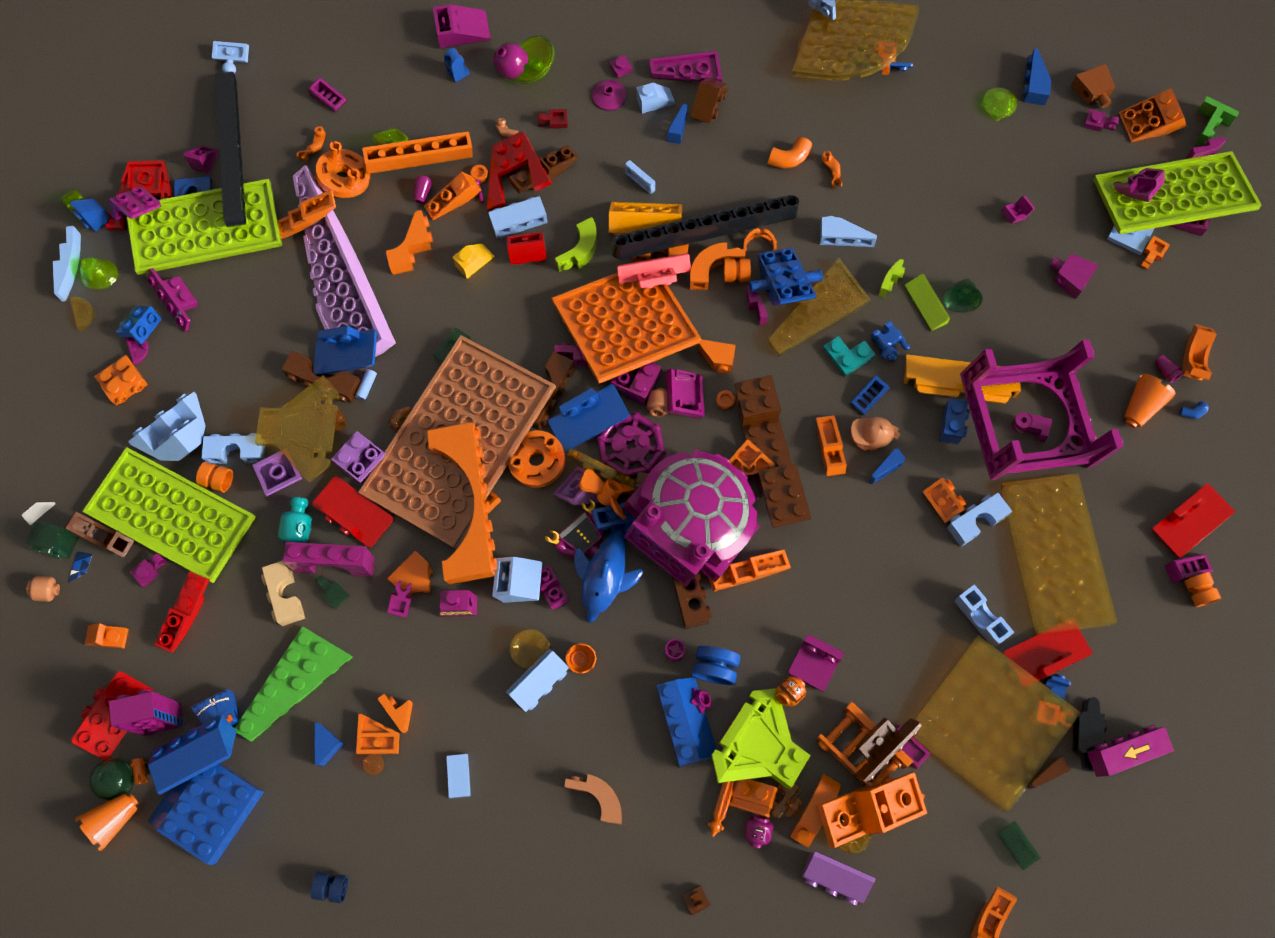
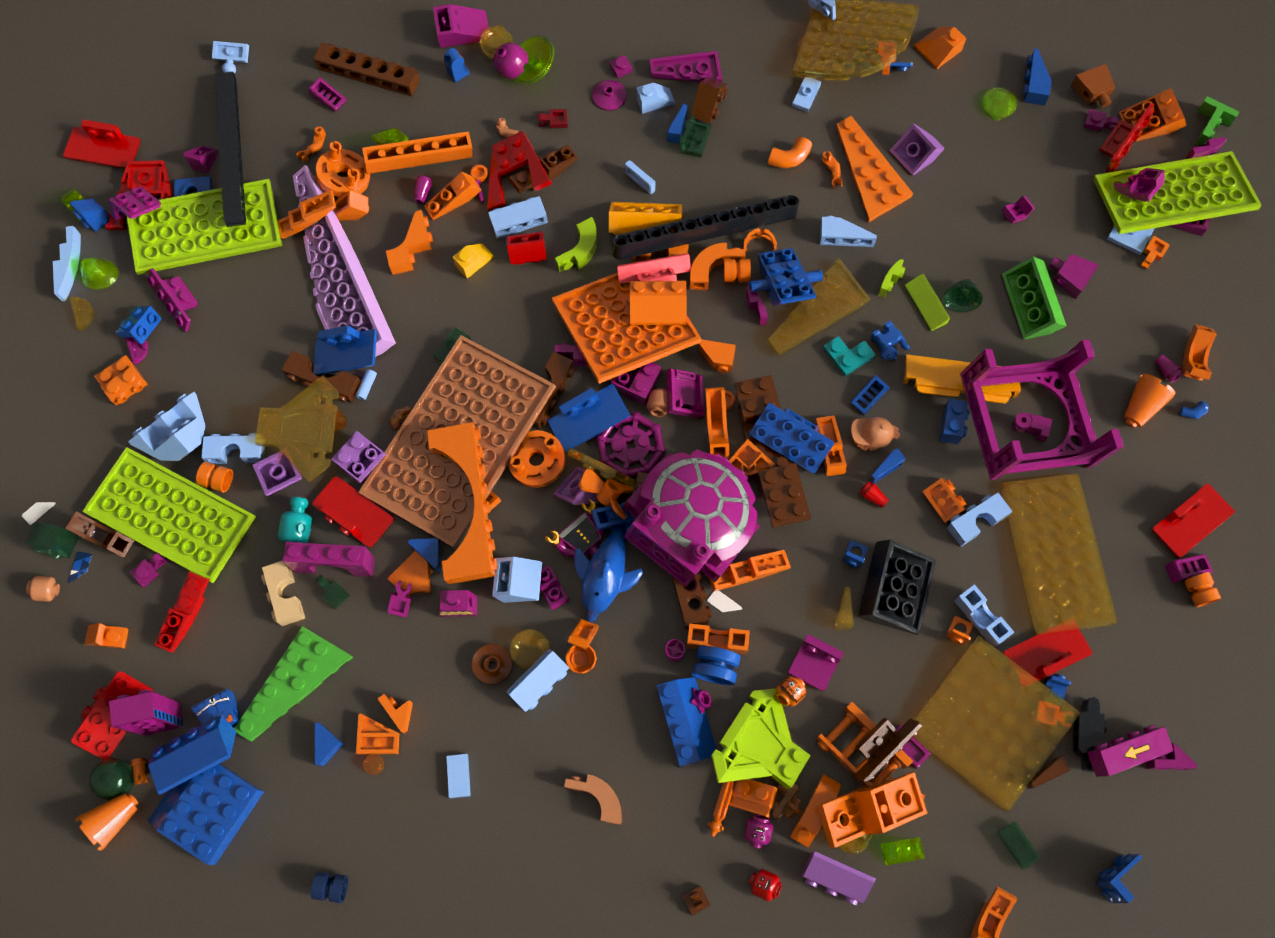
none -> red bracket [63,119,141,169]
none -> reddish brown brick [313,42,420,97]
none -> orange slope [333,190,369,221]
none -> blue slope [408,538,441,572]
none -> reddish brown dish [472,644,512,684]
none -> clear yellow dish [480,25,514,59]
none -> orange plate [568,619,599,649]
none -> orange slope [630,281,687,325]
none -> clear green bracket [679,114,712,158]
none -> orange arch [687,623,750,655]
none -> orange arch [705,387,729,460]
none -> white sticker [707,591,742,612]
none -> blue bracket [749,403,834,474]
none -> red head [749,869,782,902]
none -> light blue plate [792,76,821,112]
none -> clear yellow slope [835,587,854,631]
none -> orange wing [836,116,913,223]
none -> blue bracket [842,540,869,569]
none -> black slope [858,539,936,635]
none -> red cone [859,481,889,508]
none -> clear neon green slope [881,837,925,866]
none -> medium lavender slope [889,124,945,175]
none -> orange slope [914,27,966,69]
none -> orange bracket [946,616,973,645]
none -> bright green slope [1002,257,1067,339]
none -> blue bracket [1095,853,1142,903]
none -> red bracket [1099,103,1155,173]
none -> magenta slope [1147,743,1197,770]

